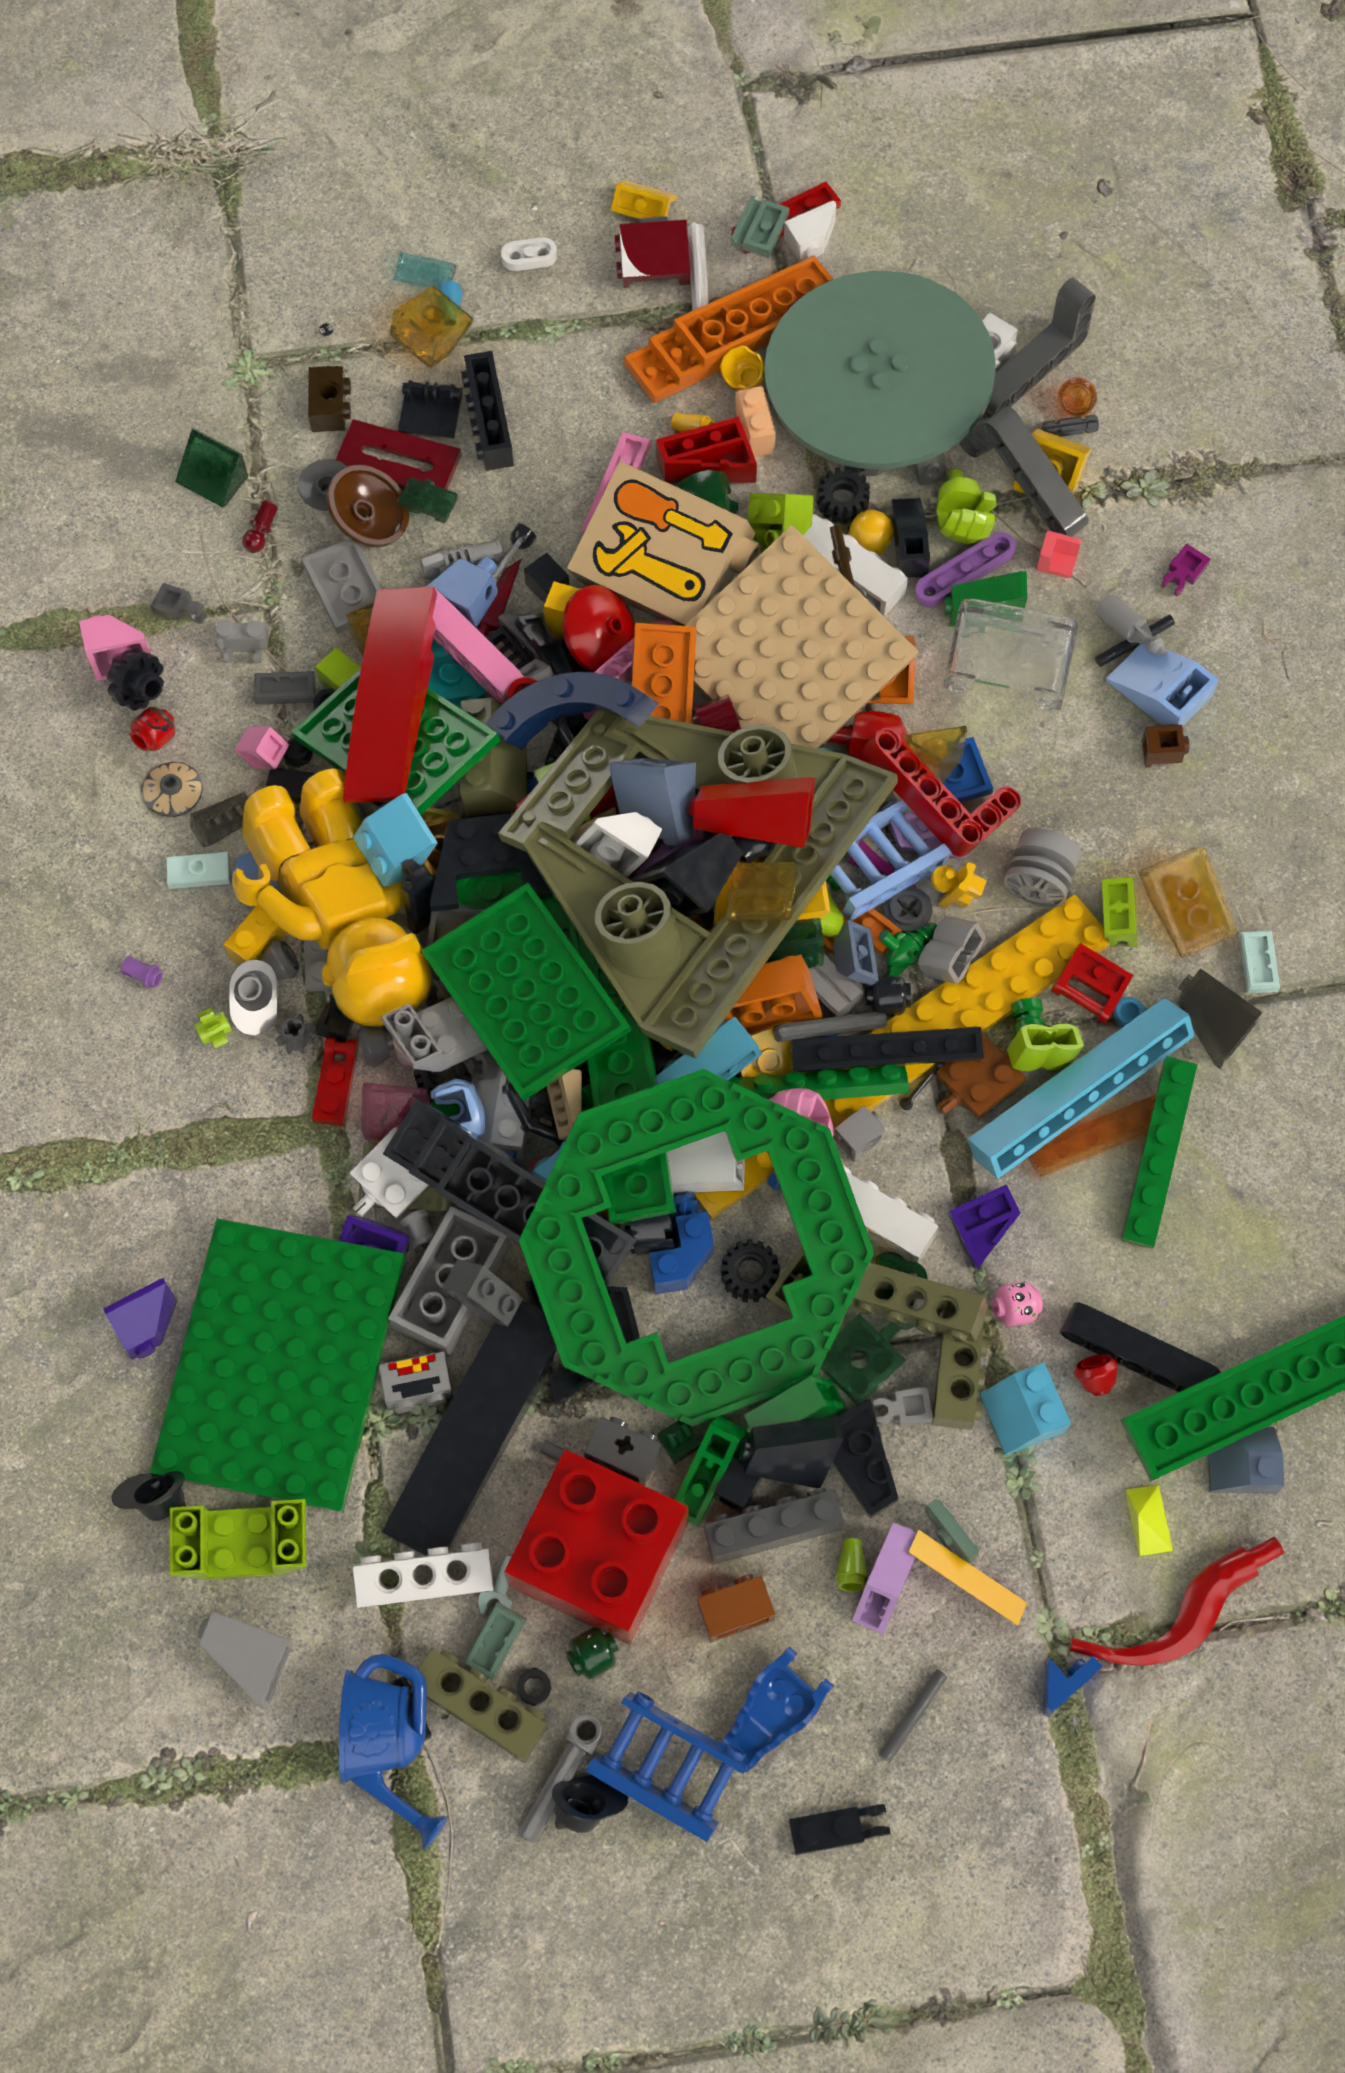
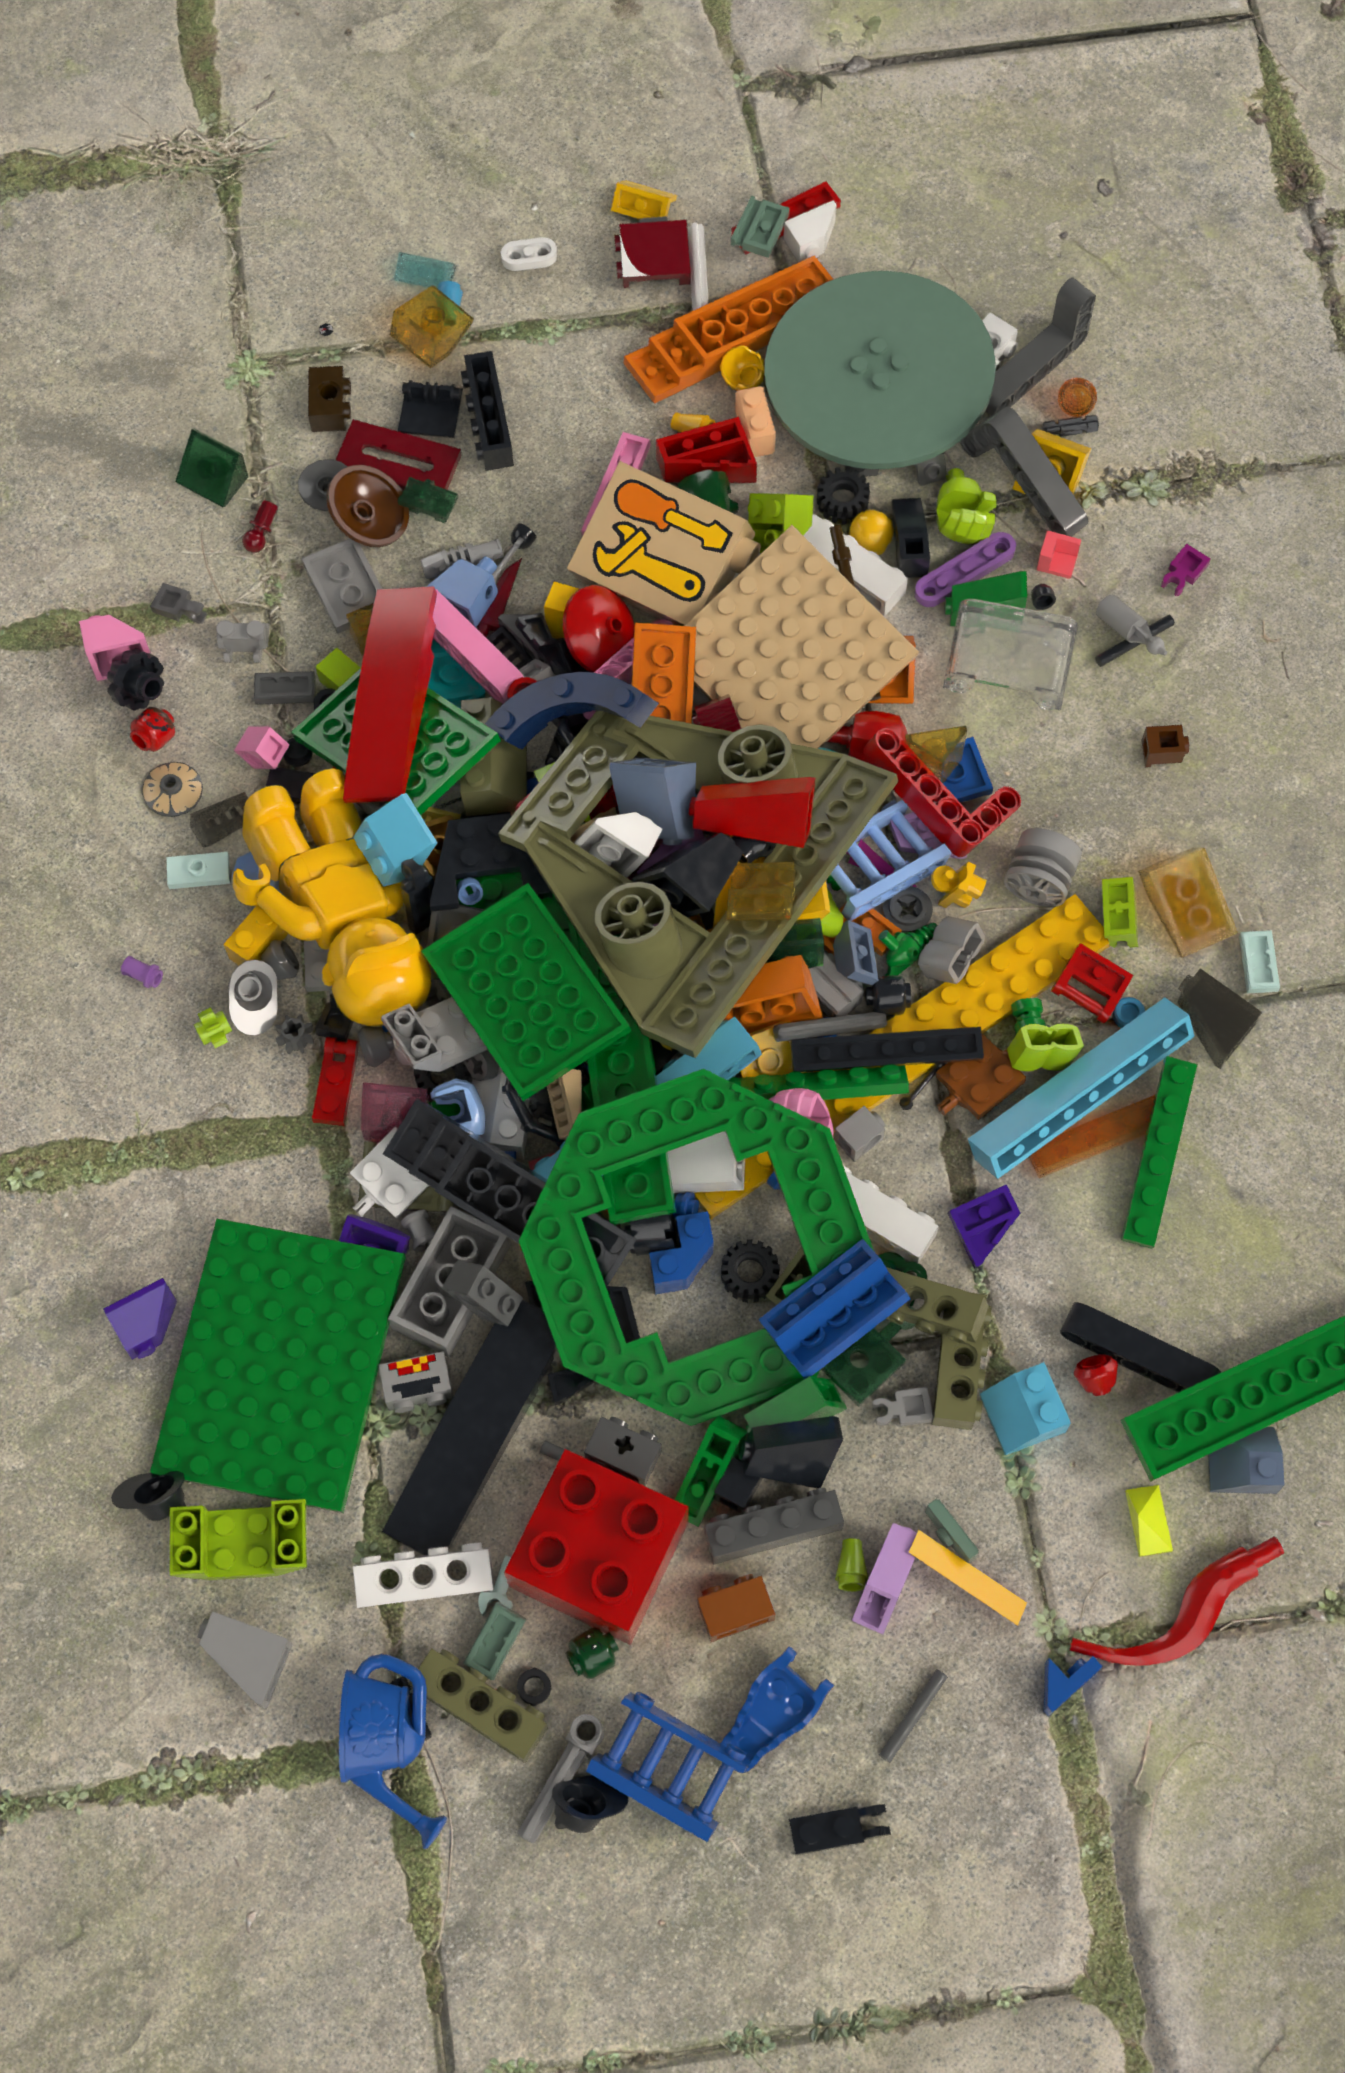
black brick [524,552,570,604] -> none
dark green tile [656,1420,701,1464] -> none
black wing [833,1398,899,1519] -> none
bright pink head [991,1281,1043,1327] -> none
light blue slope [1105,644,1219,727] -> none
none -> medium blue hinge [457,877,483,905]
none -> blue slope [758,1239,911,1379]
none -> black hinge [1031,583,1056,610]

